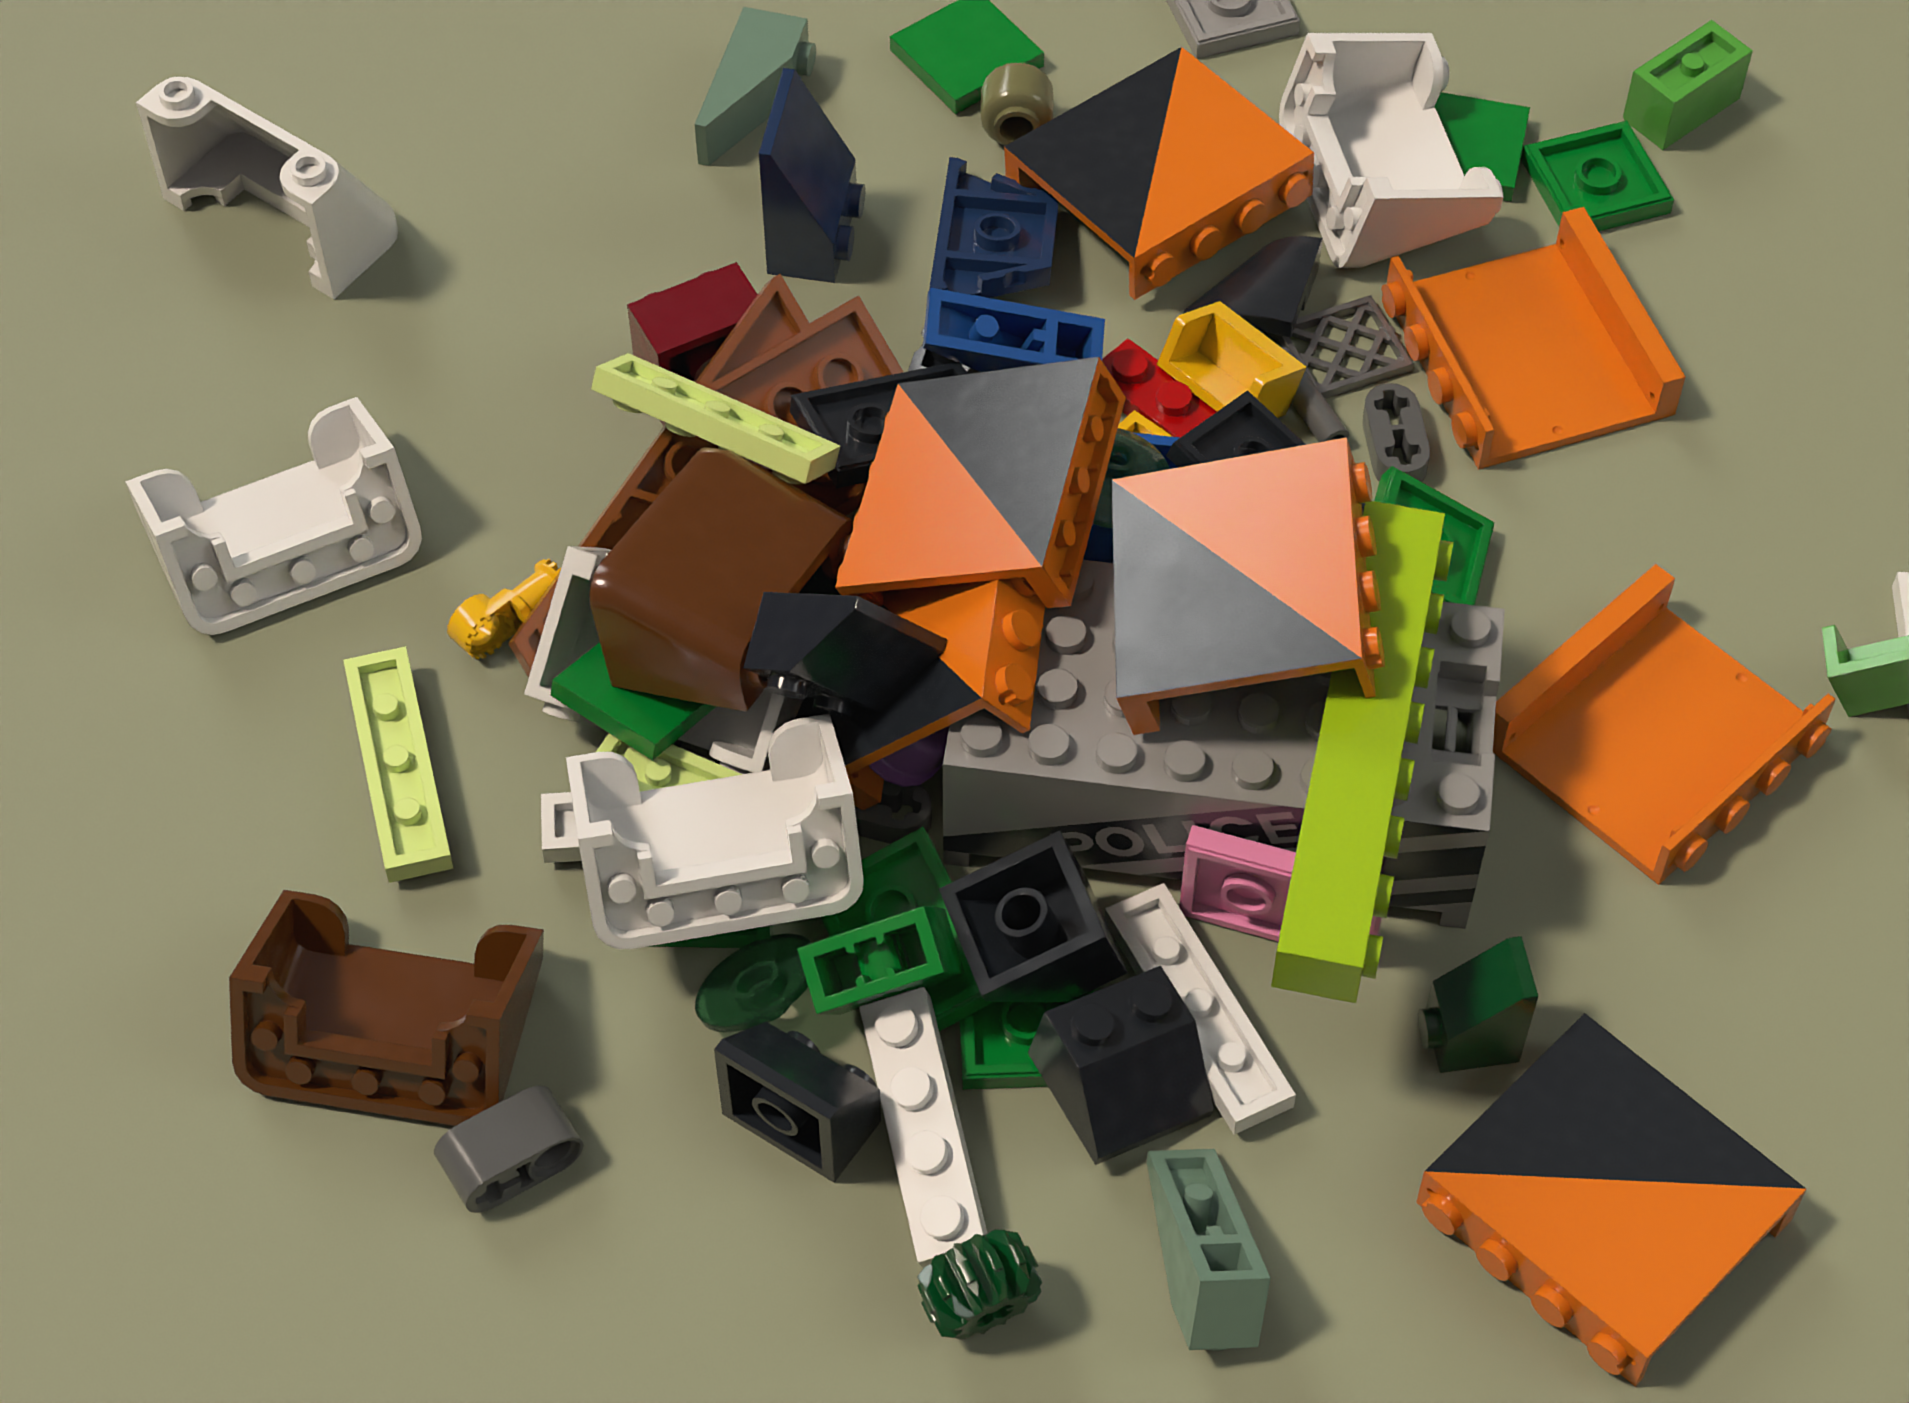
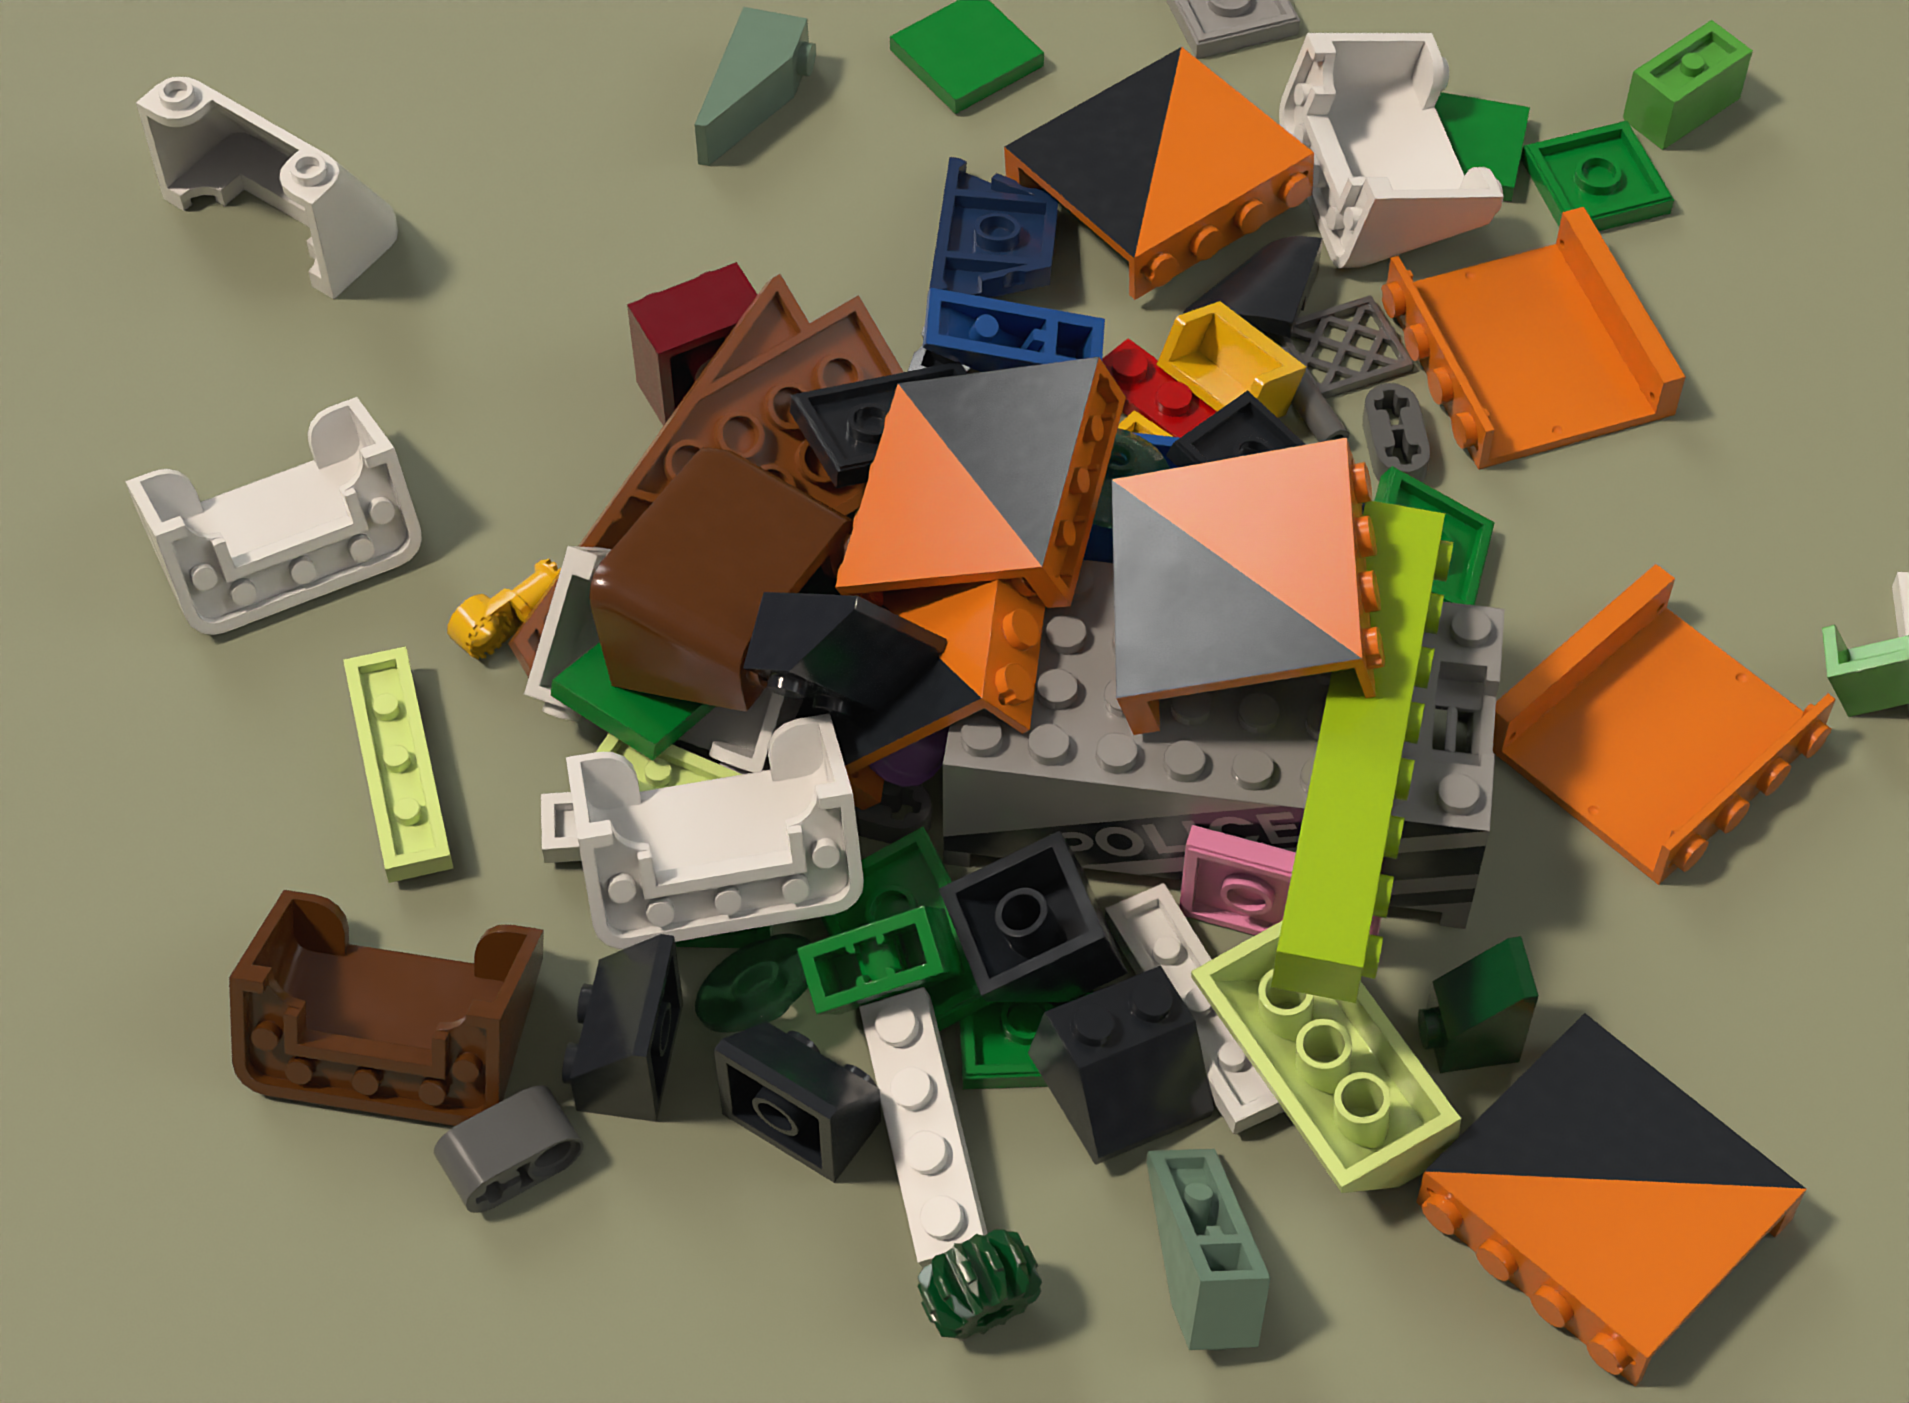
yellowish green plate [591,353,841,484] -> none
dark blue slope [759,68,865,283] -> none
olive head [980,63,1053,145] -> none
none -> black slope [562,934,684,1122]
none -> yellowish green slope [1191,920,1461,1193]

